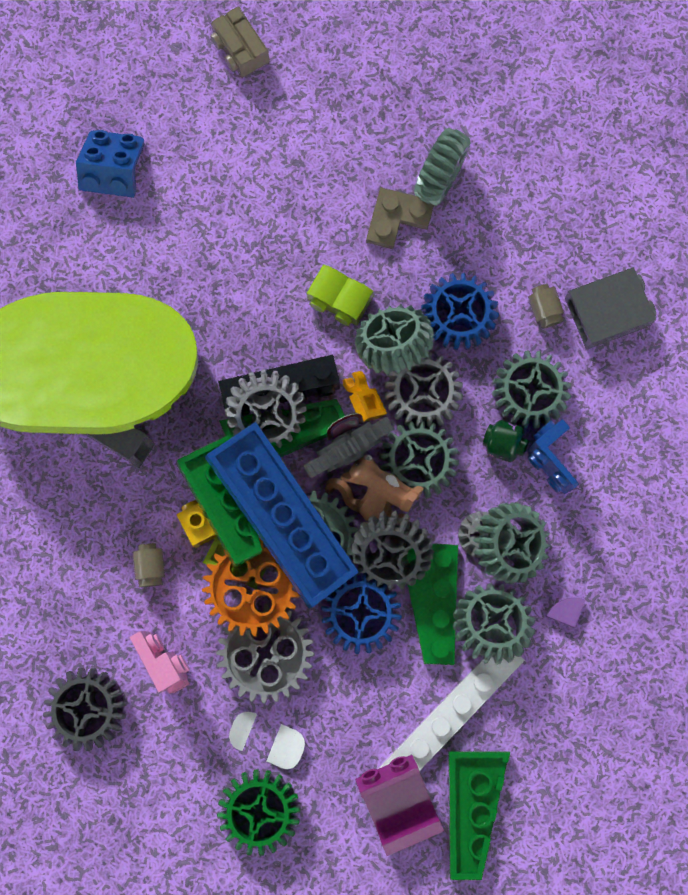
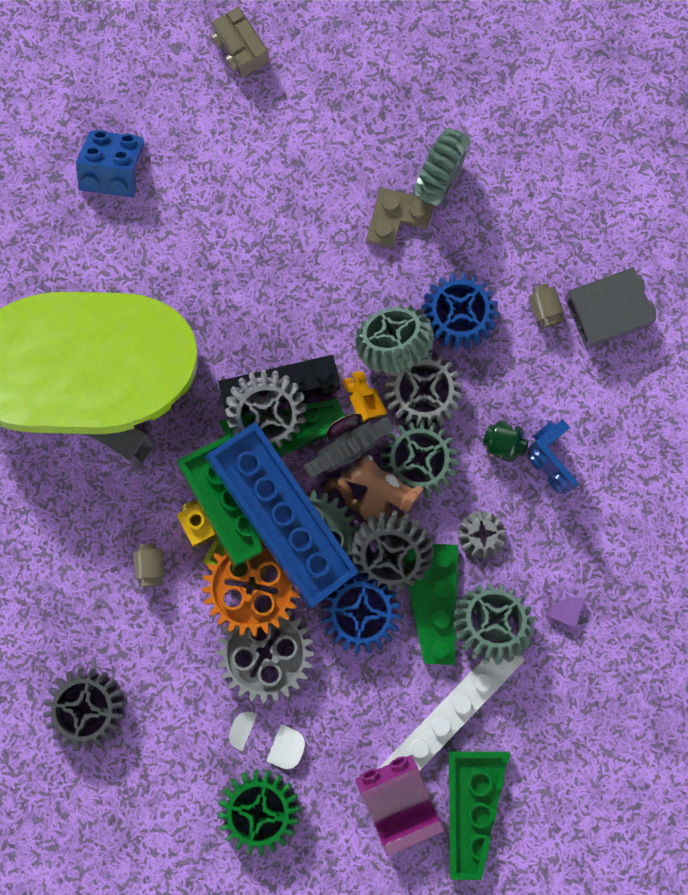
bright pink plate [130,631,190,694] -> none
lime brick [306,264,374,326] -> none
sand green gear [473,502,551,584] -> none
sand green gear [492,350,571,429] -> none

